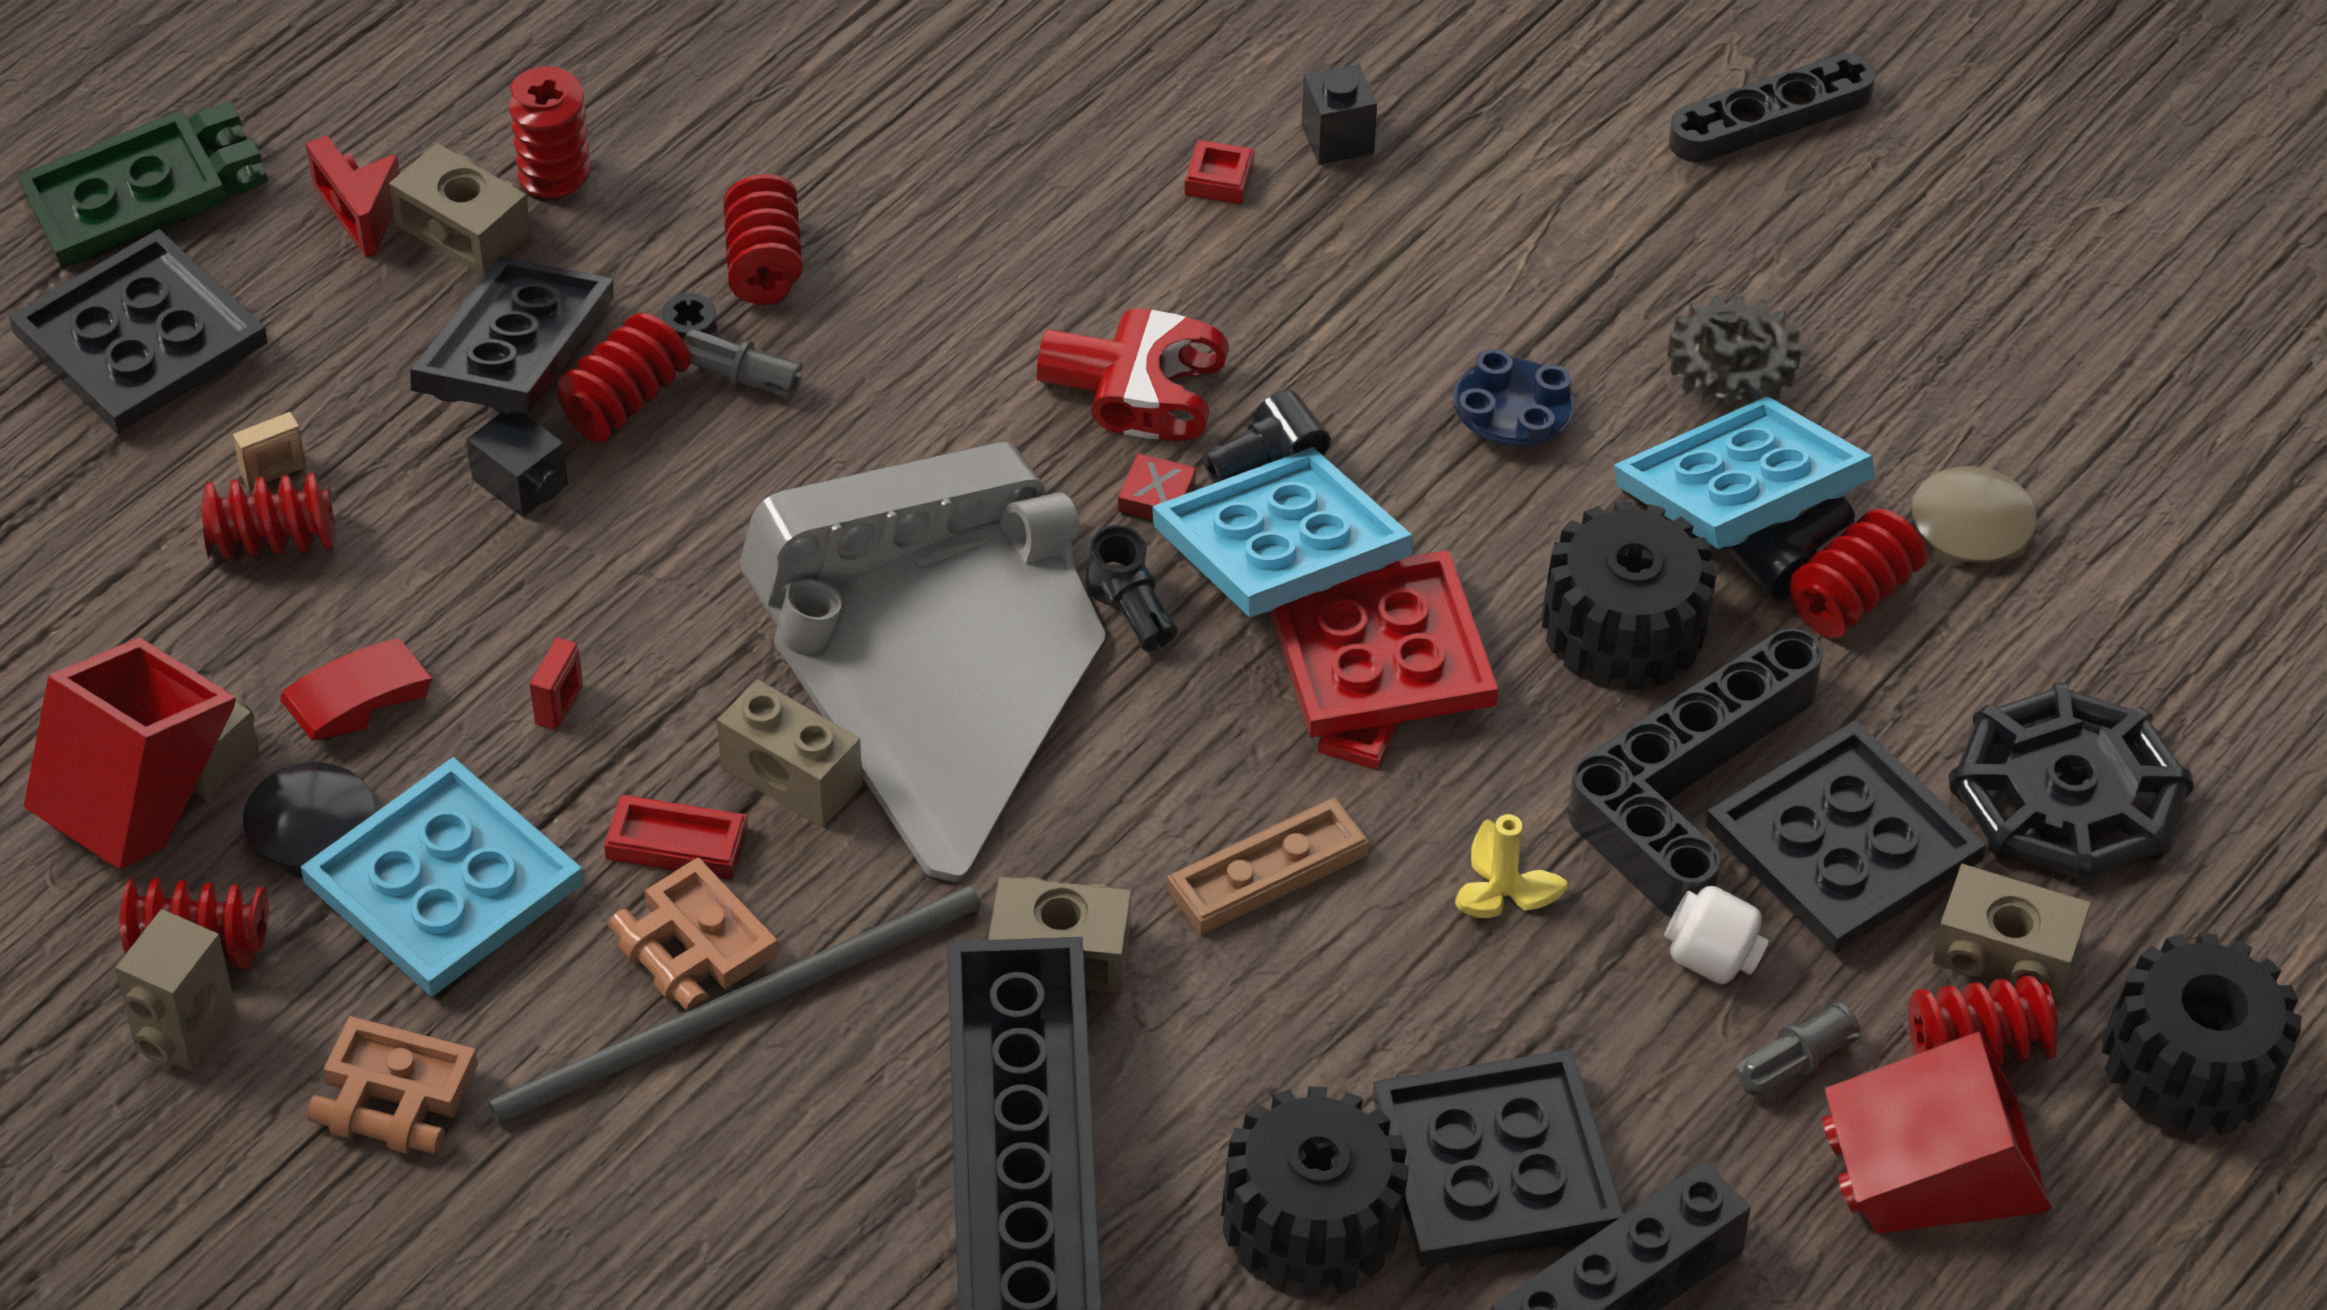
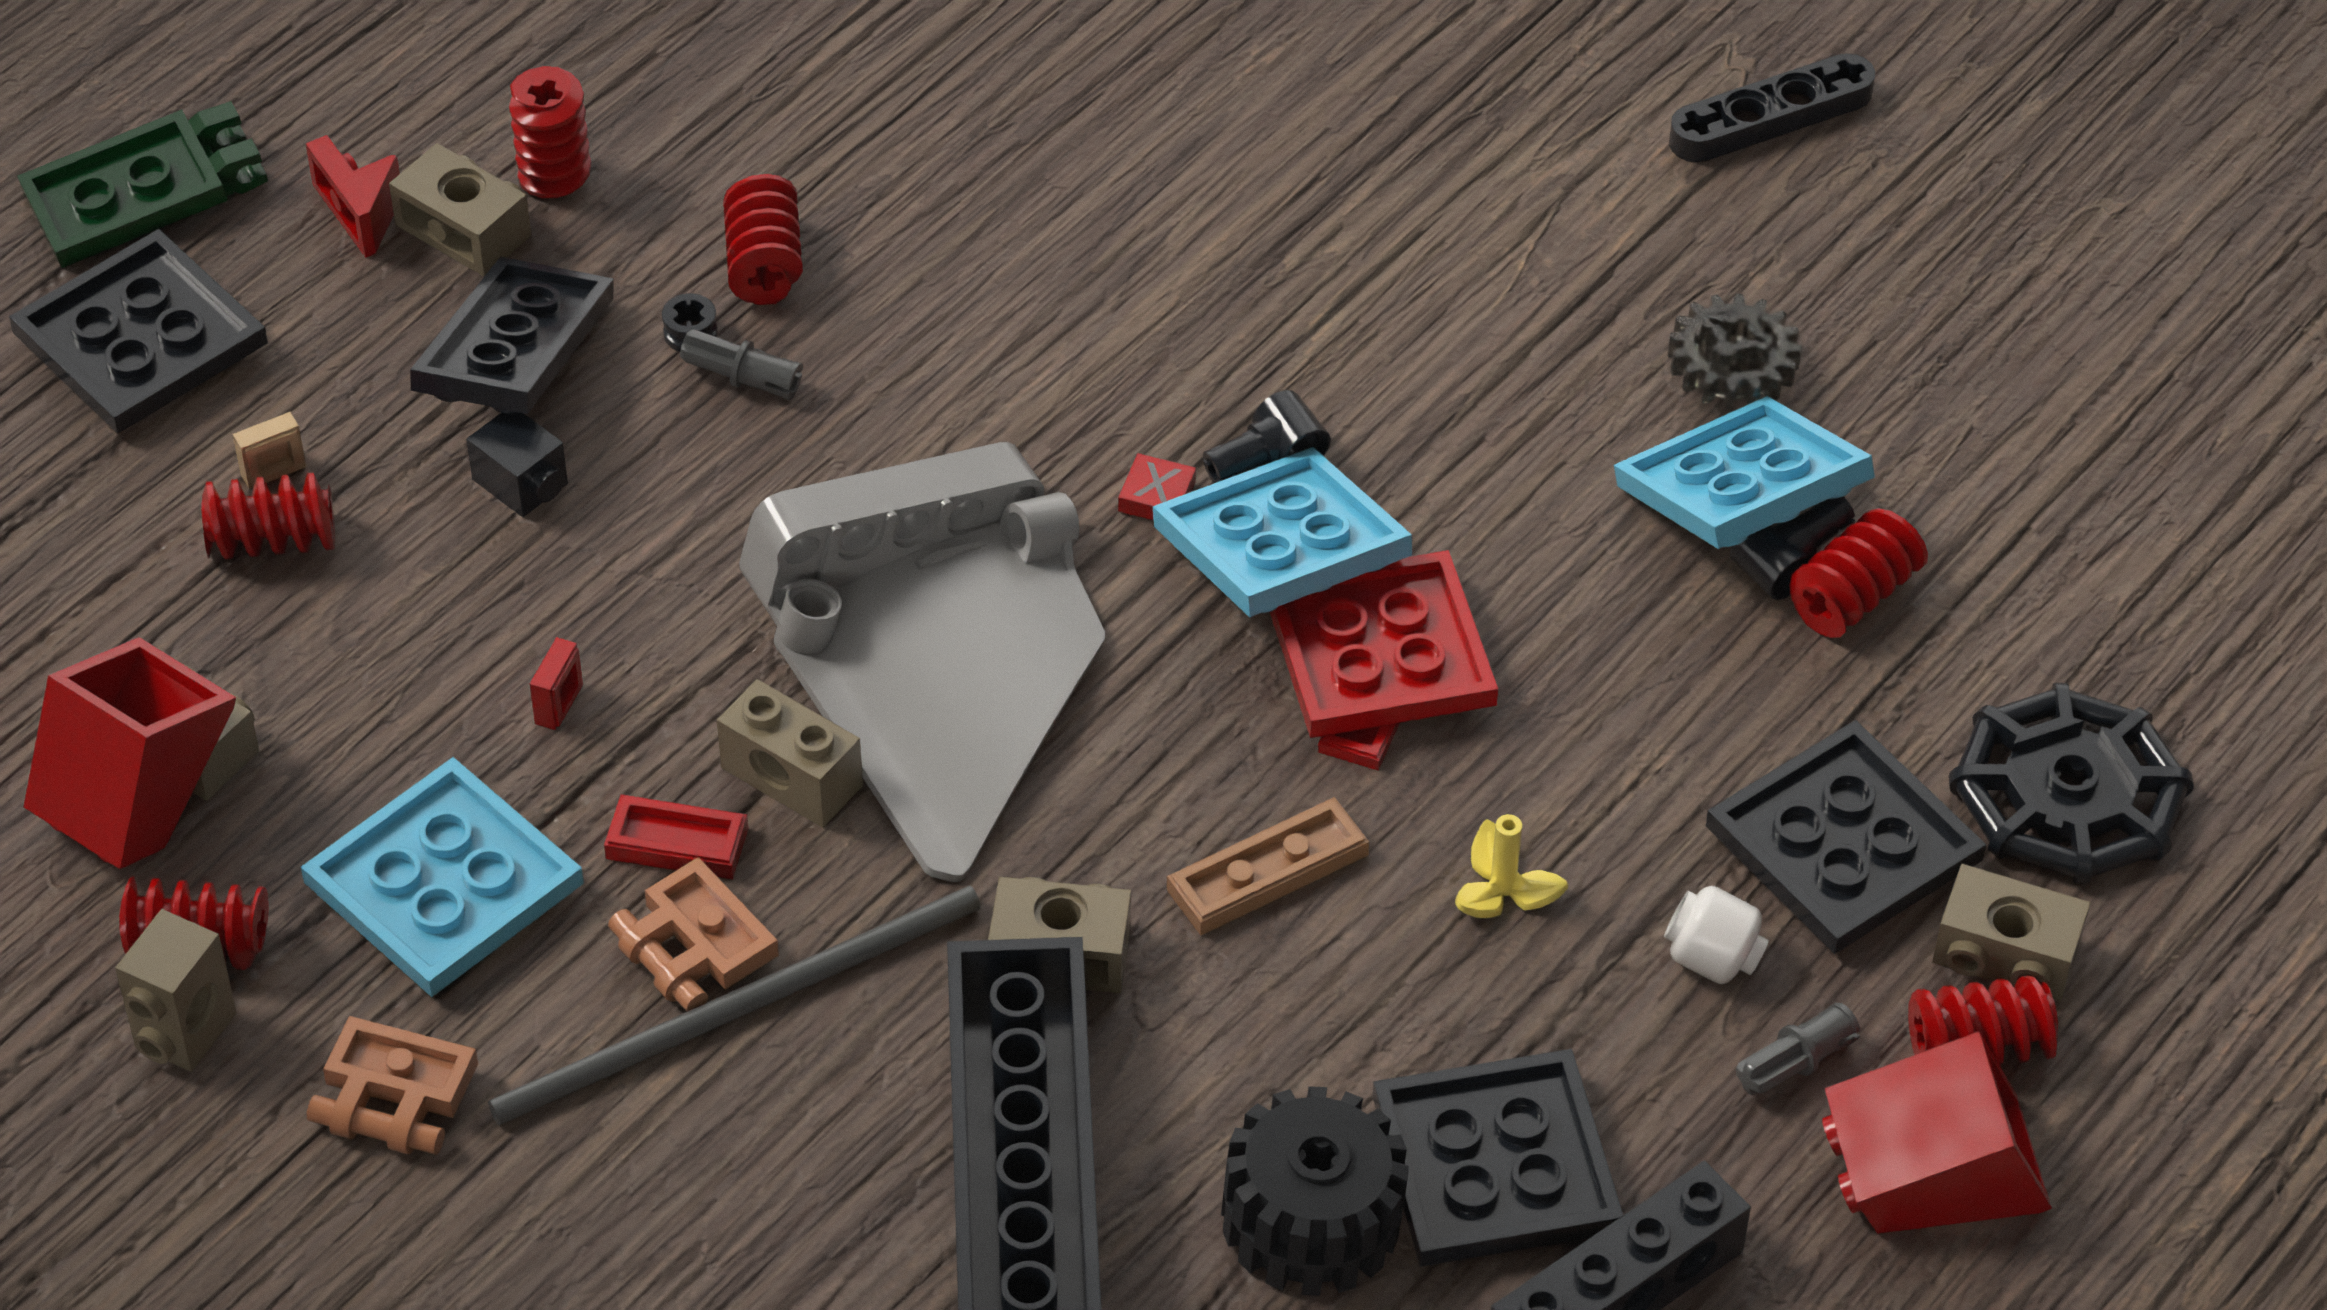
black dish [243,762,375,878] -> none
red slope [280,638,432,741] -> none
red piece [557,313,691,443] -> none
red connector [1036,308,1229,441] -> none
black pin [1085,524,1178,652] -> none
red tile [1185,140,1255,204] -> none
black brick [1301,64,1377,165] -> none
dark blue dish [1453,349,1575,446] -> none
black wheel [1542,502,1717,690] -> none
black beam [1568,628,1823,918] -> none
dark tan dish [1912,466,2037,567] -> none
black wheel [2102,933,2302,1137] -> none

